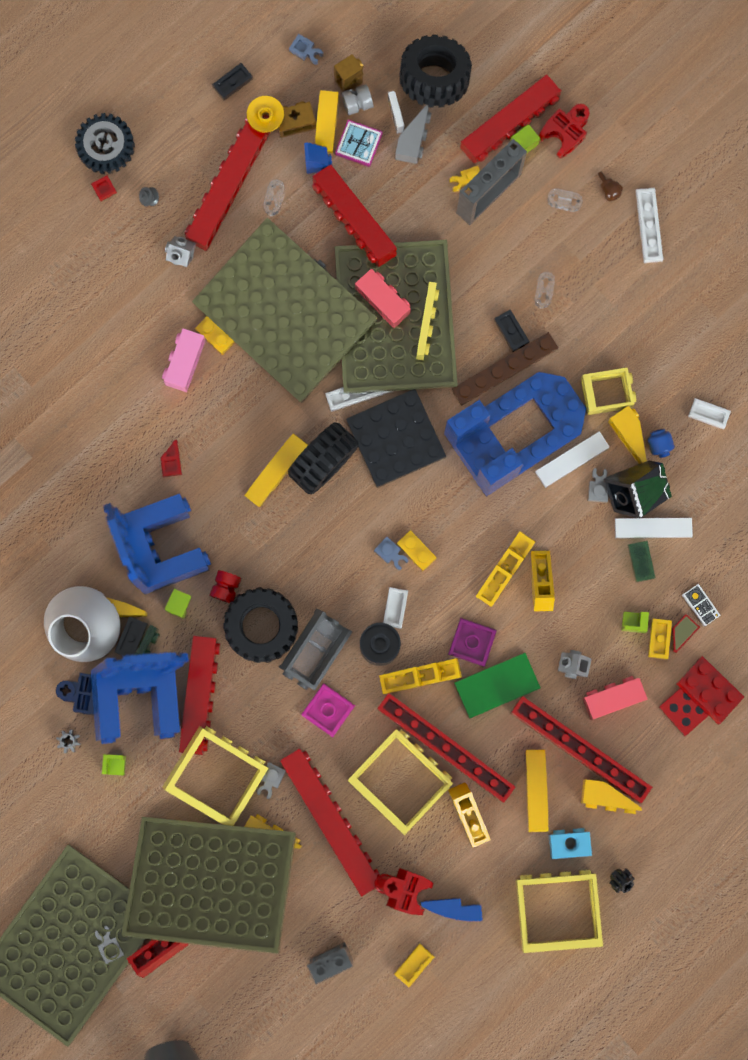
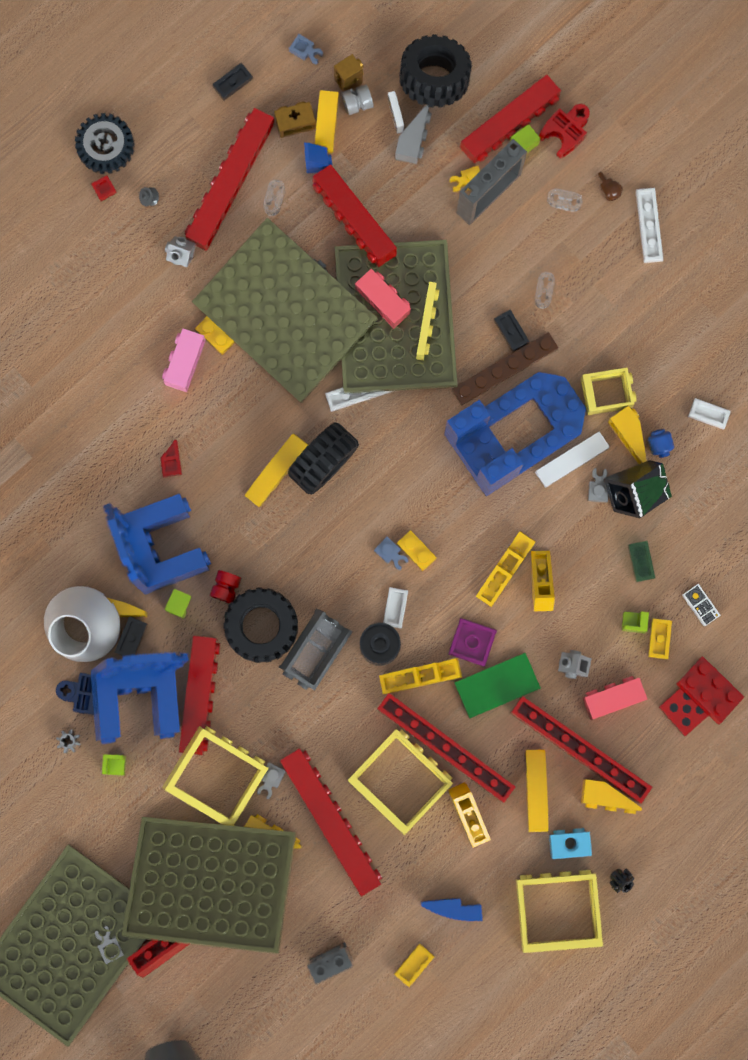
clear green plate [135,625,160,655] -> none
yellow dish [247,96,284,132] -> none
dark pink tile [301,683,355,737] -> none
tile [335,120,383,167] -> none
black plate [346,389,447,488] -> none
red piece [374,868,434,915] -> none
white tile [615,518,693,538] -> none
olive tile [672,614,700,653] -> none

